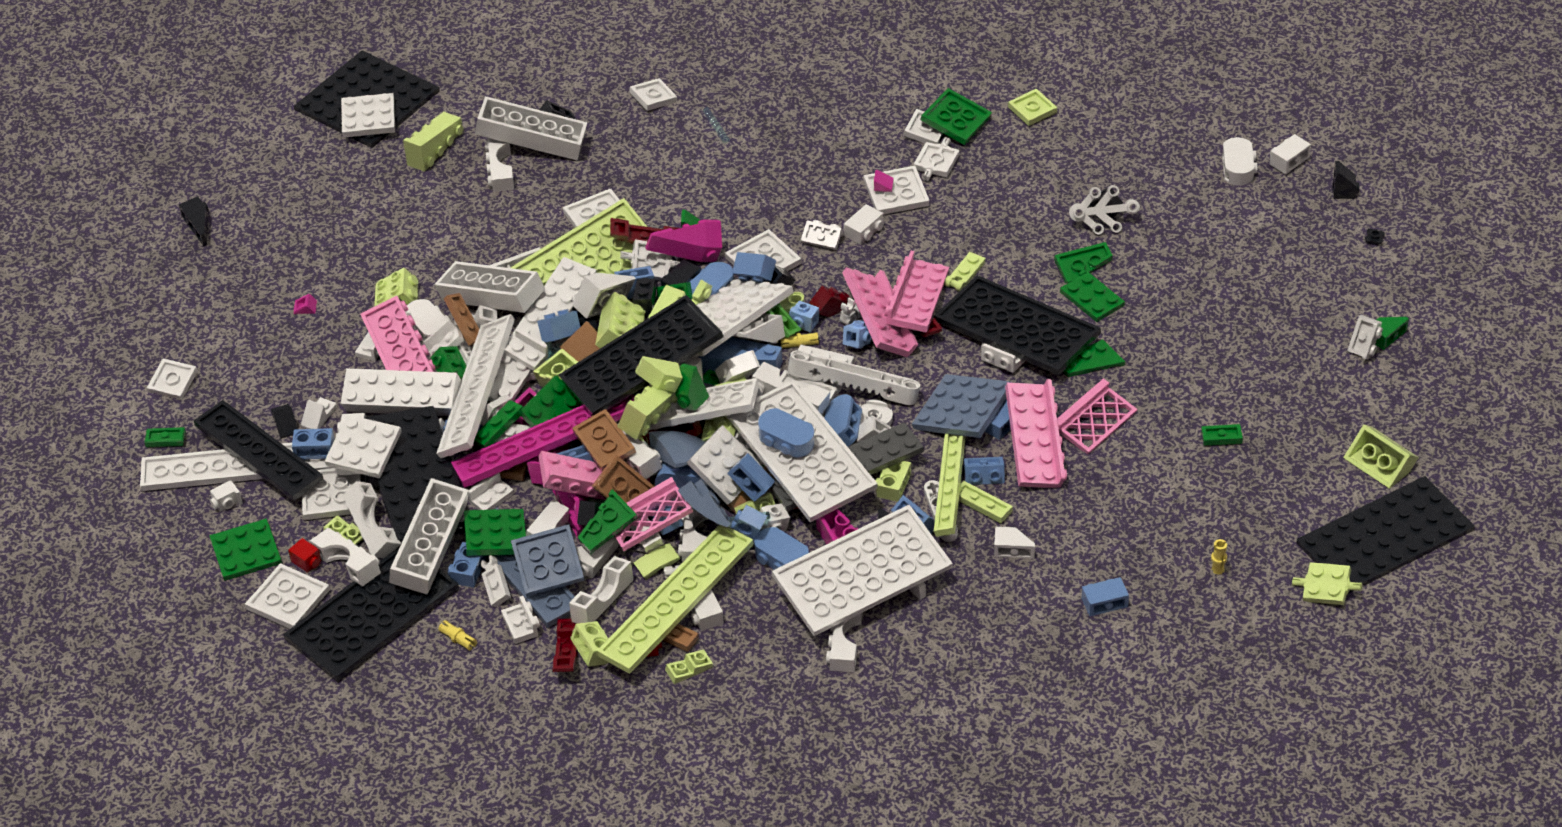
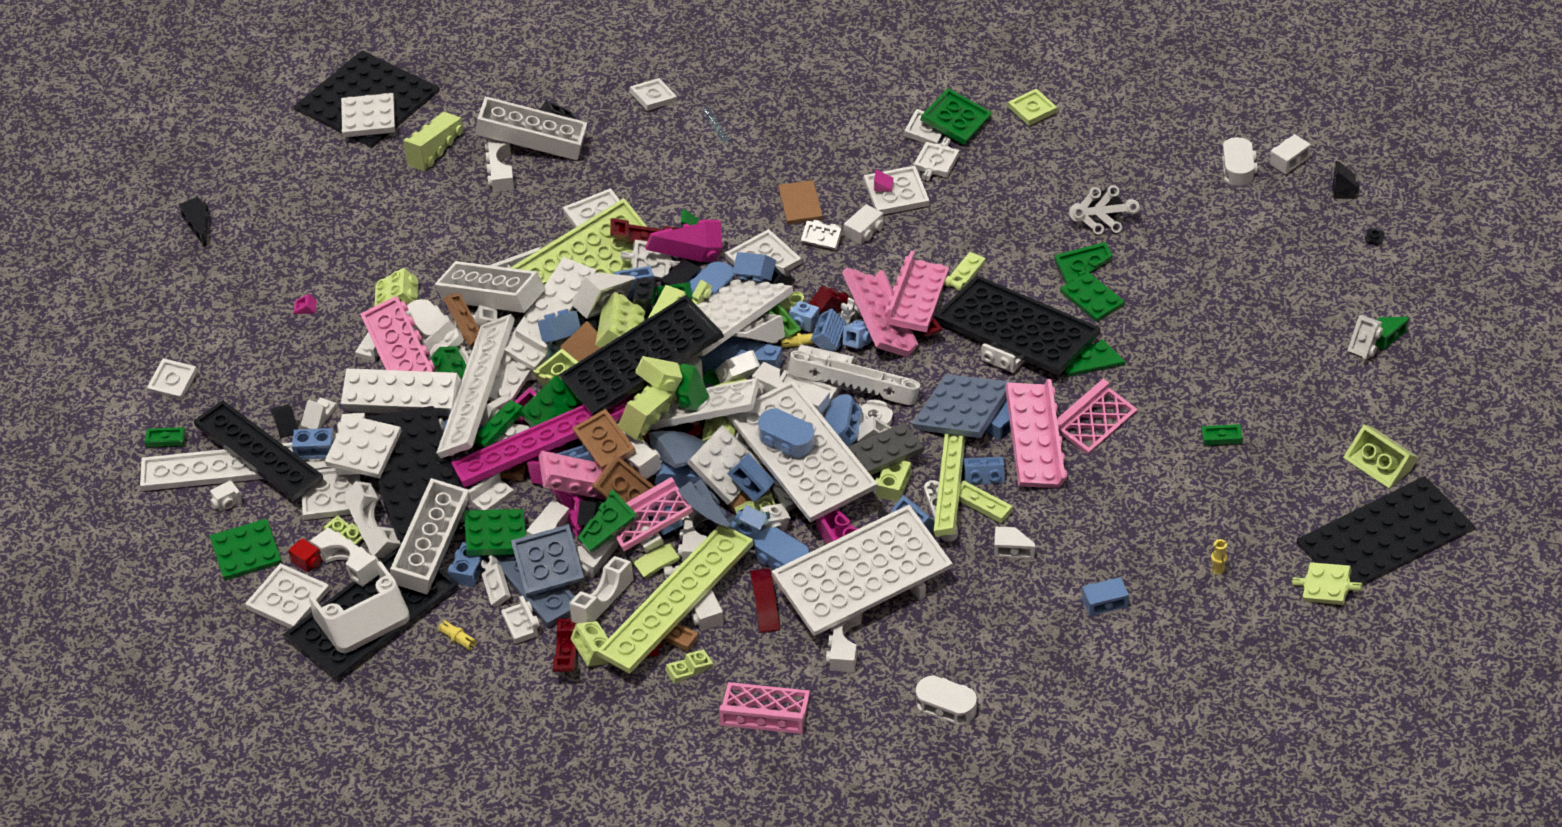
none -> white windscreen [309,561,410,653]
none -> bright pink fence [719,682,810,734]
none -> dark red slope [750,568,780,633]
none -> medium nougat tile [778,180,823,225]
none -> medium blue brick [810,309,846,351]
none -> white brick [916,675,977,725]

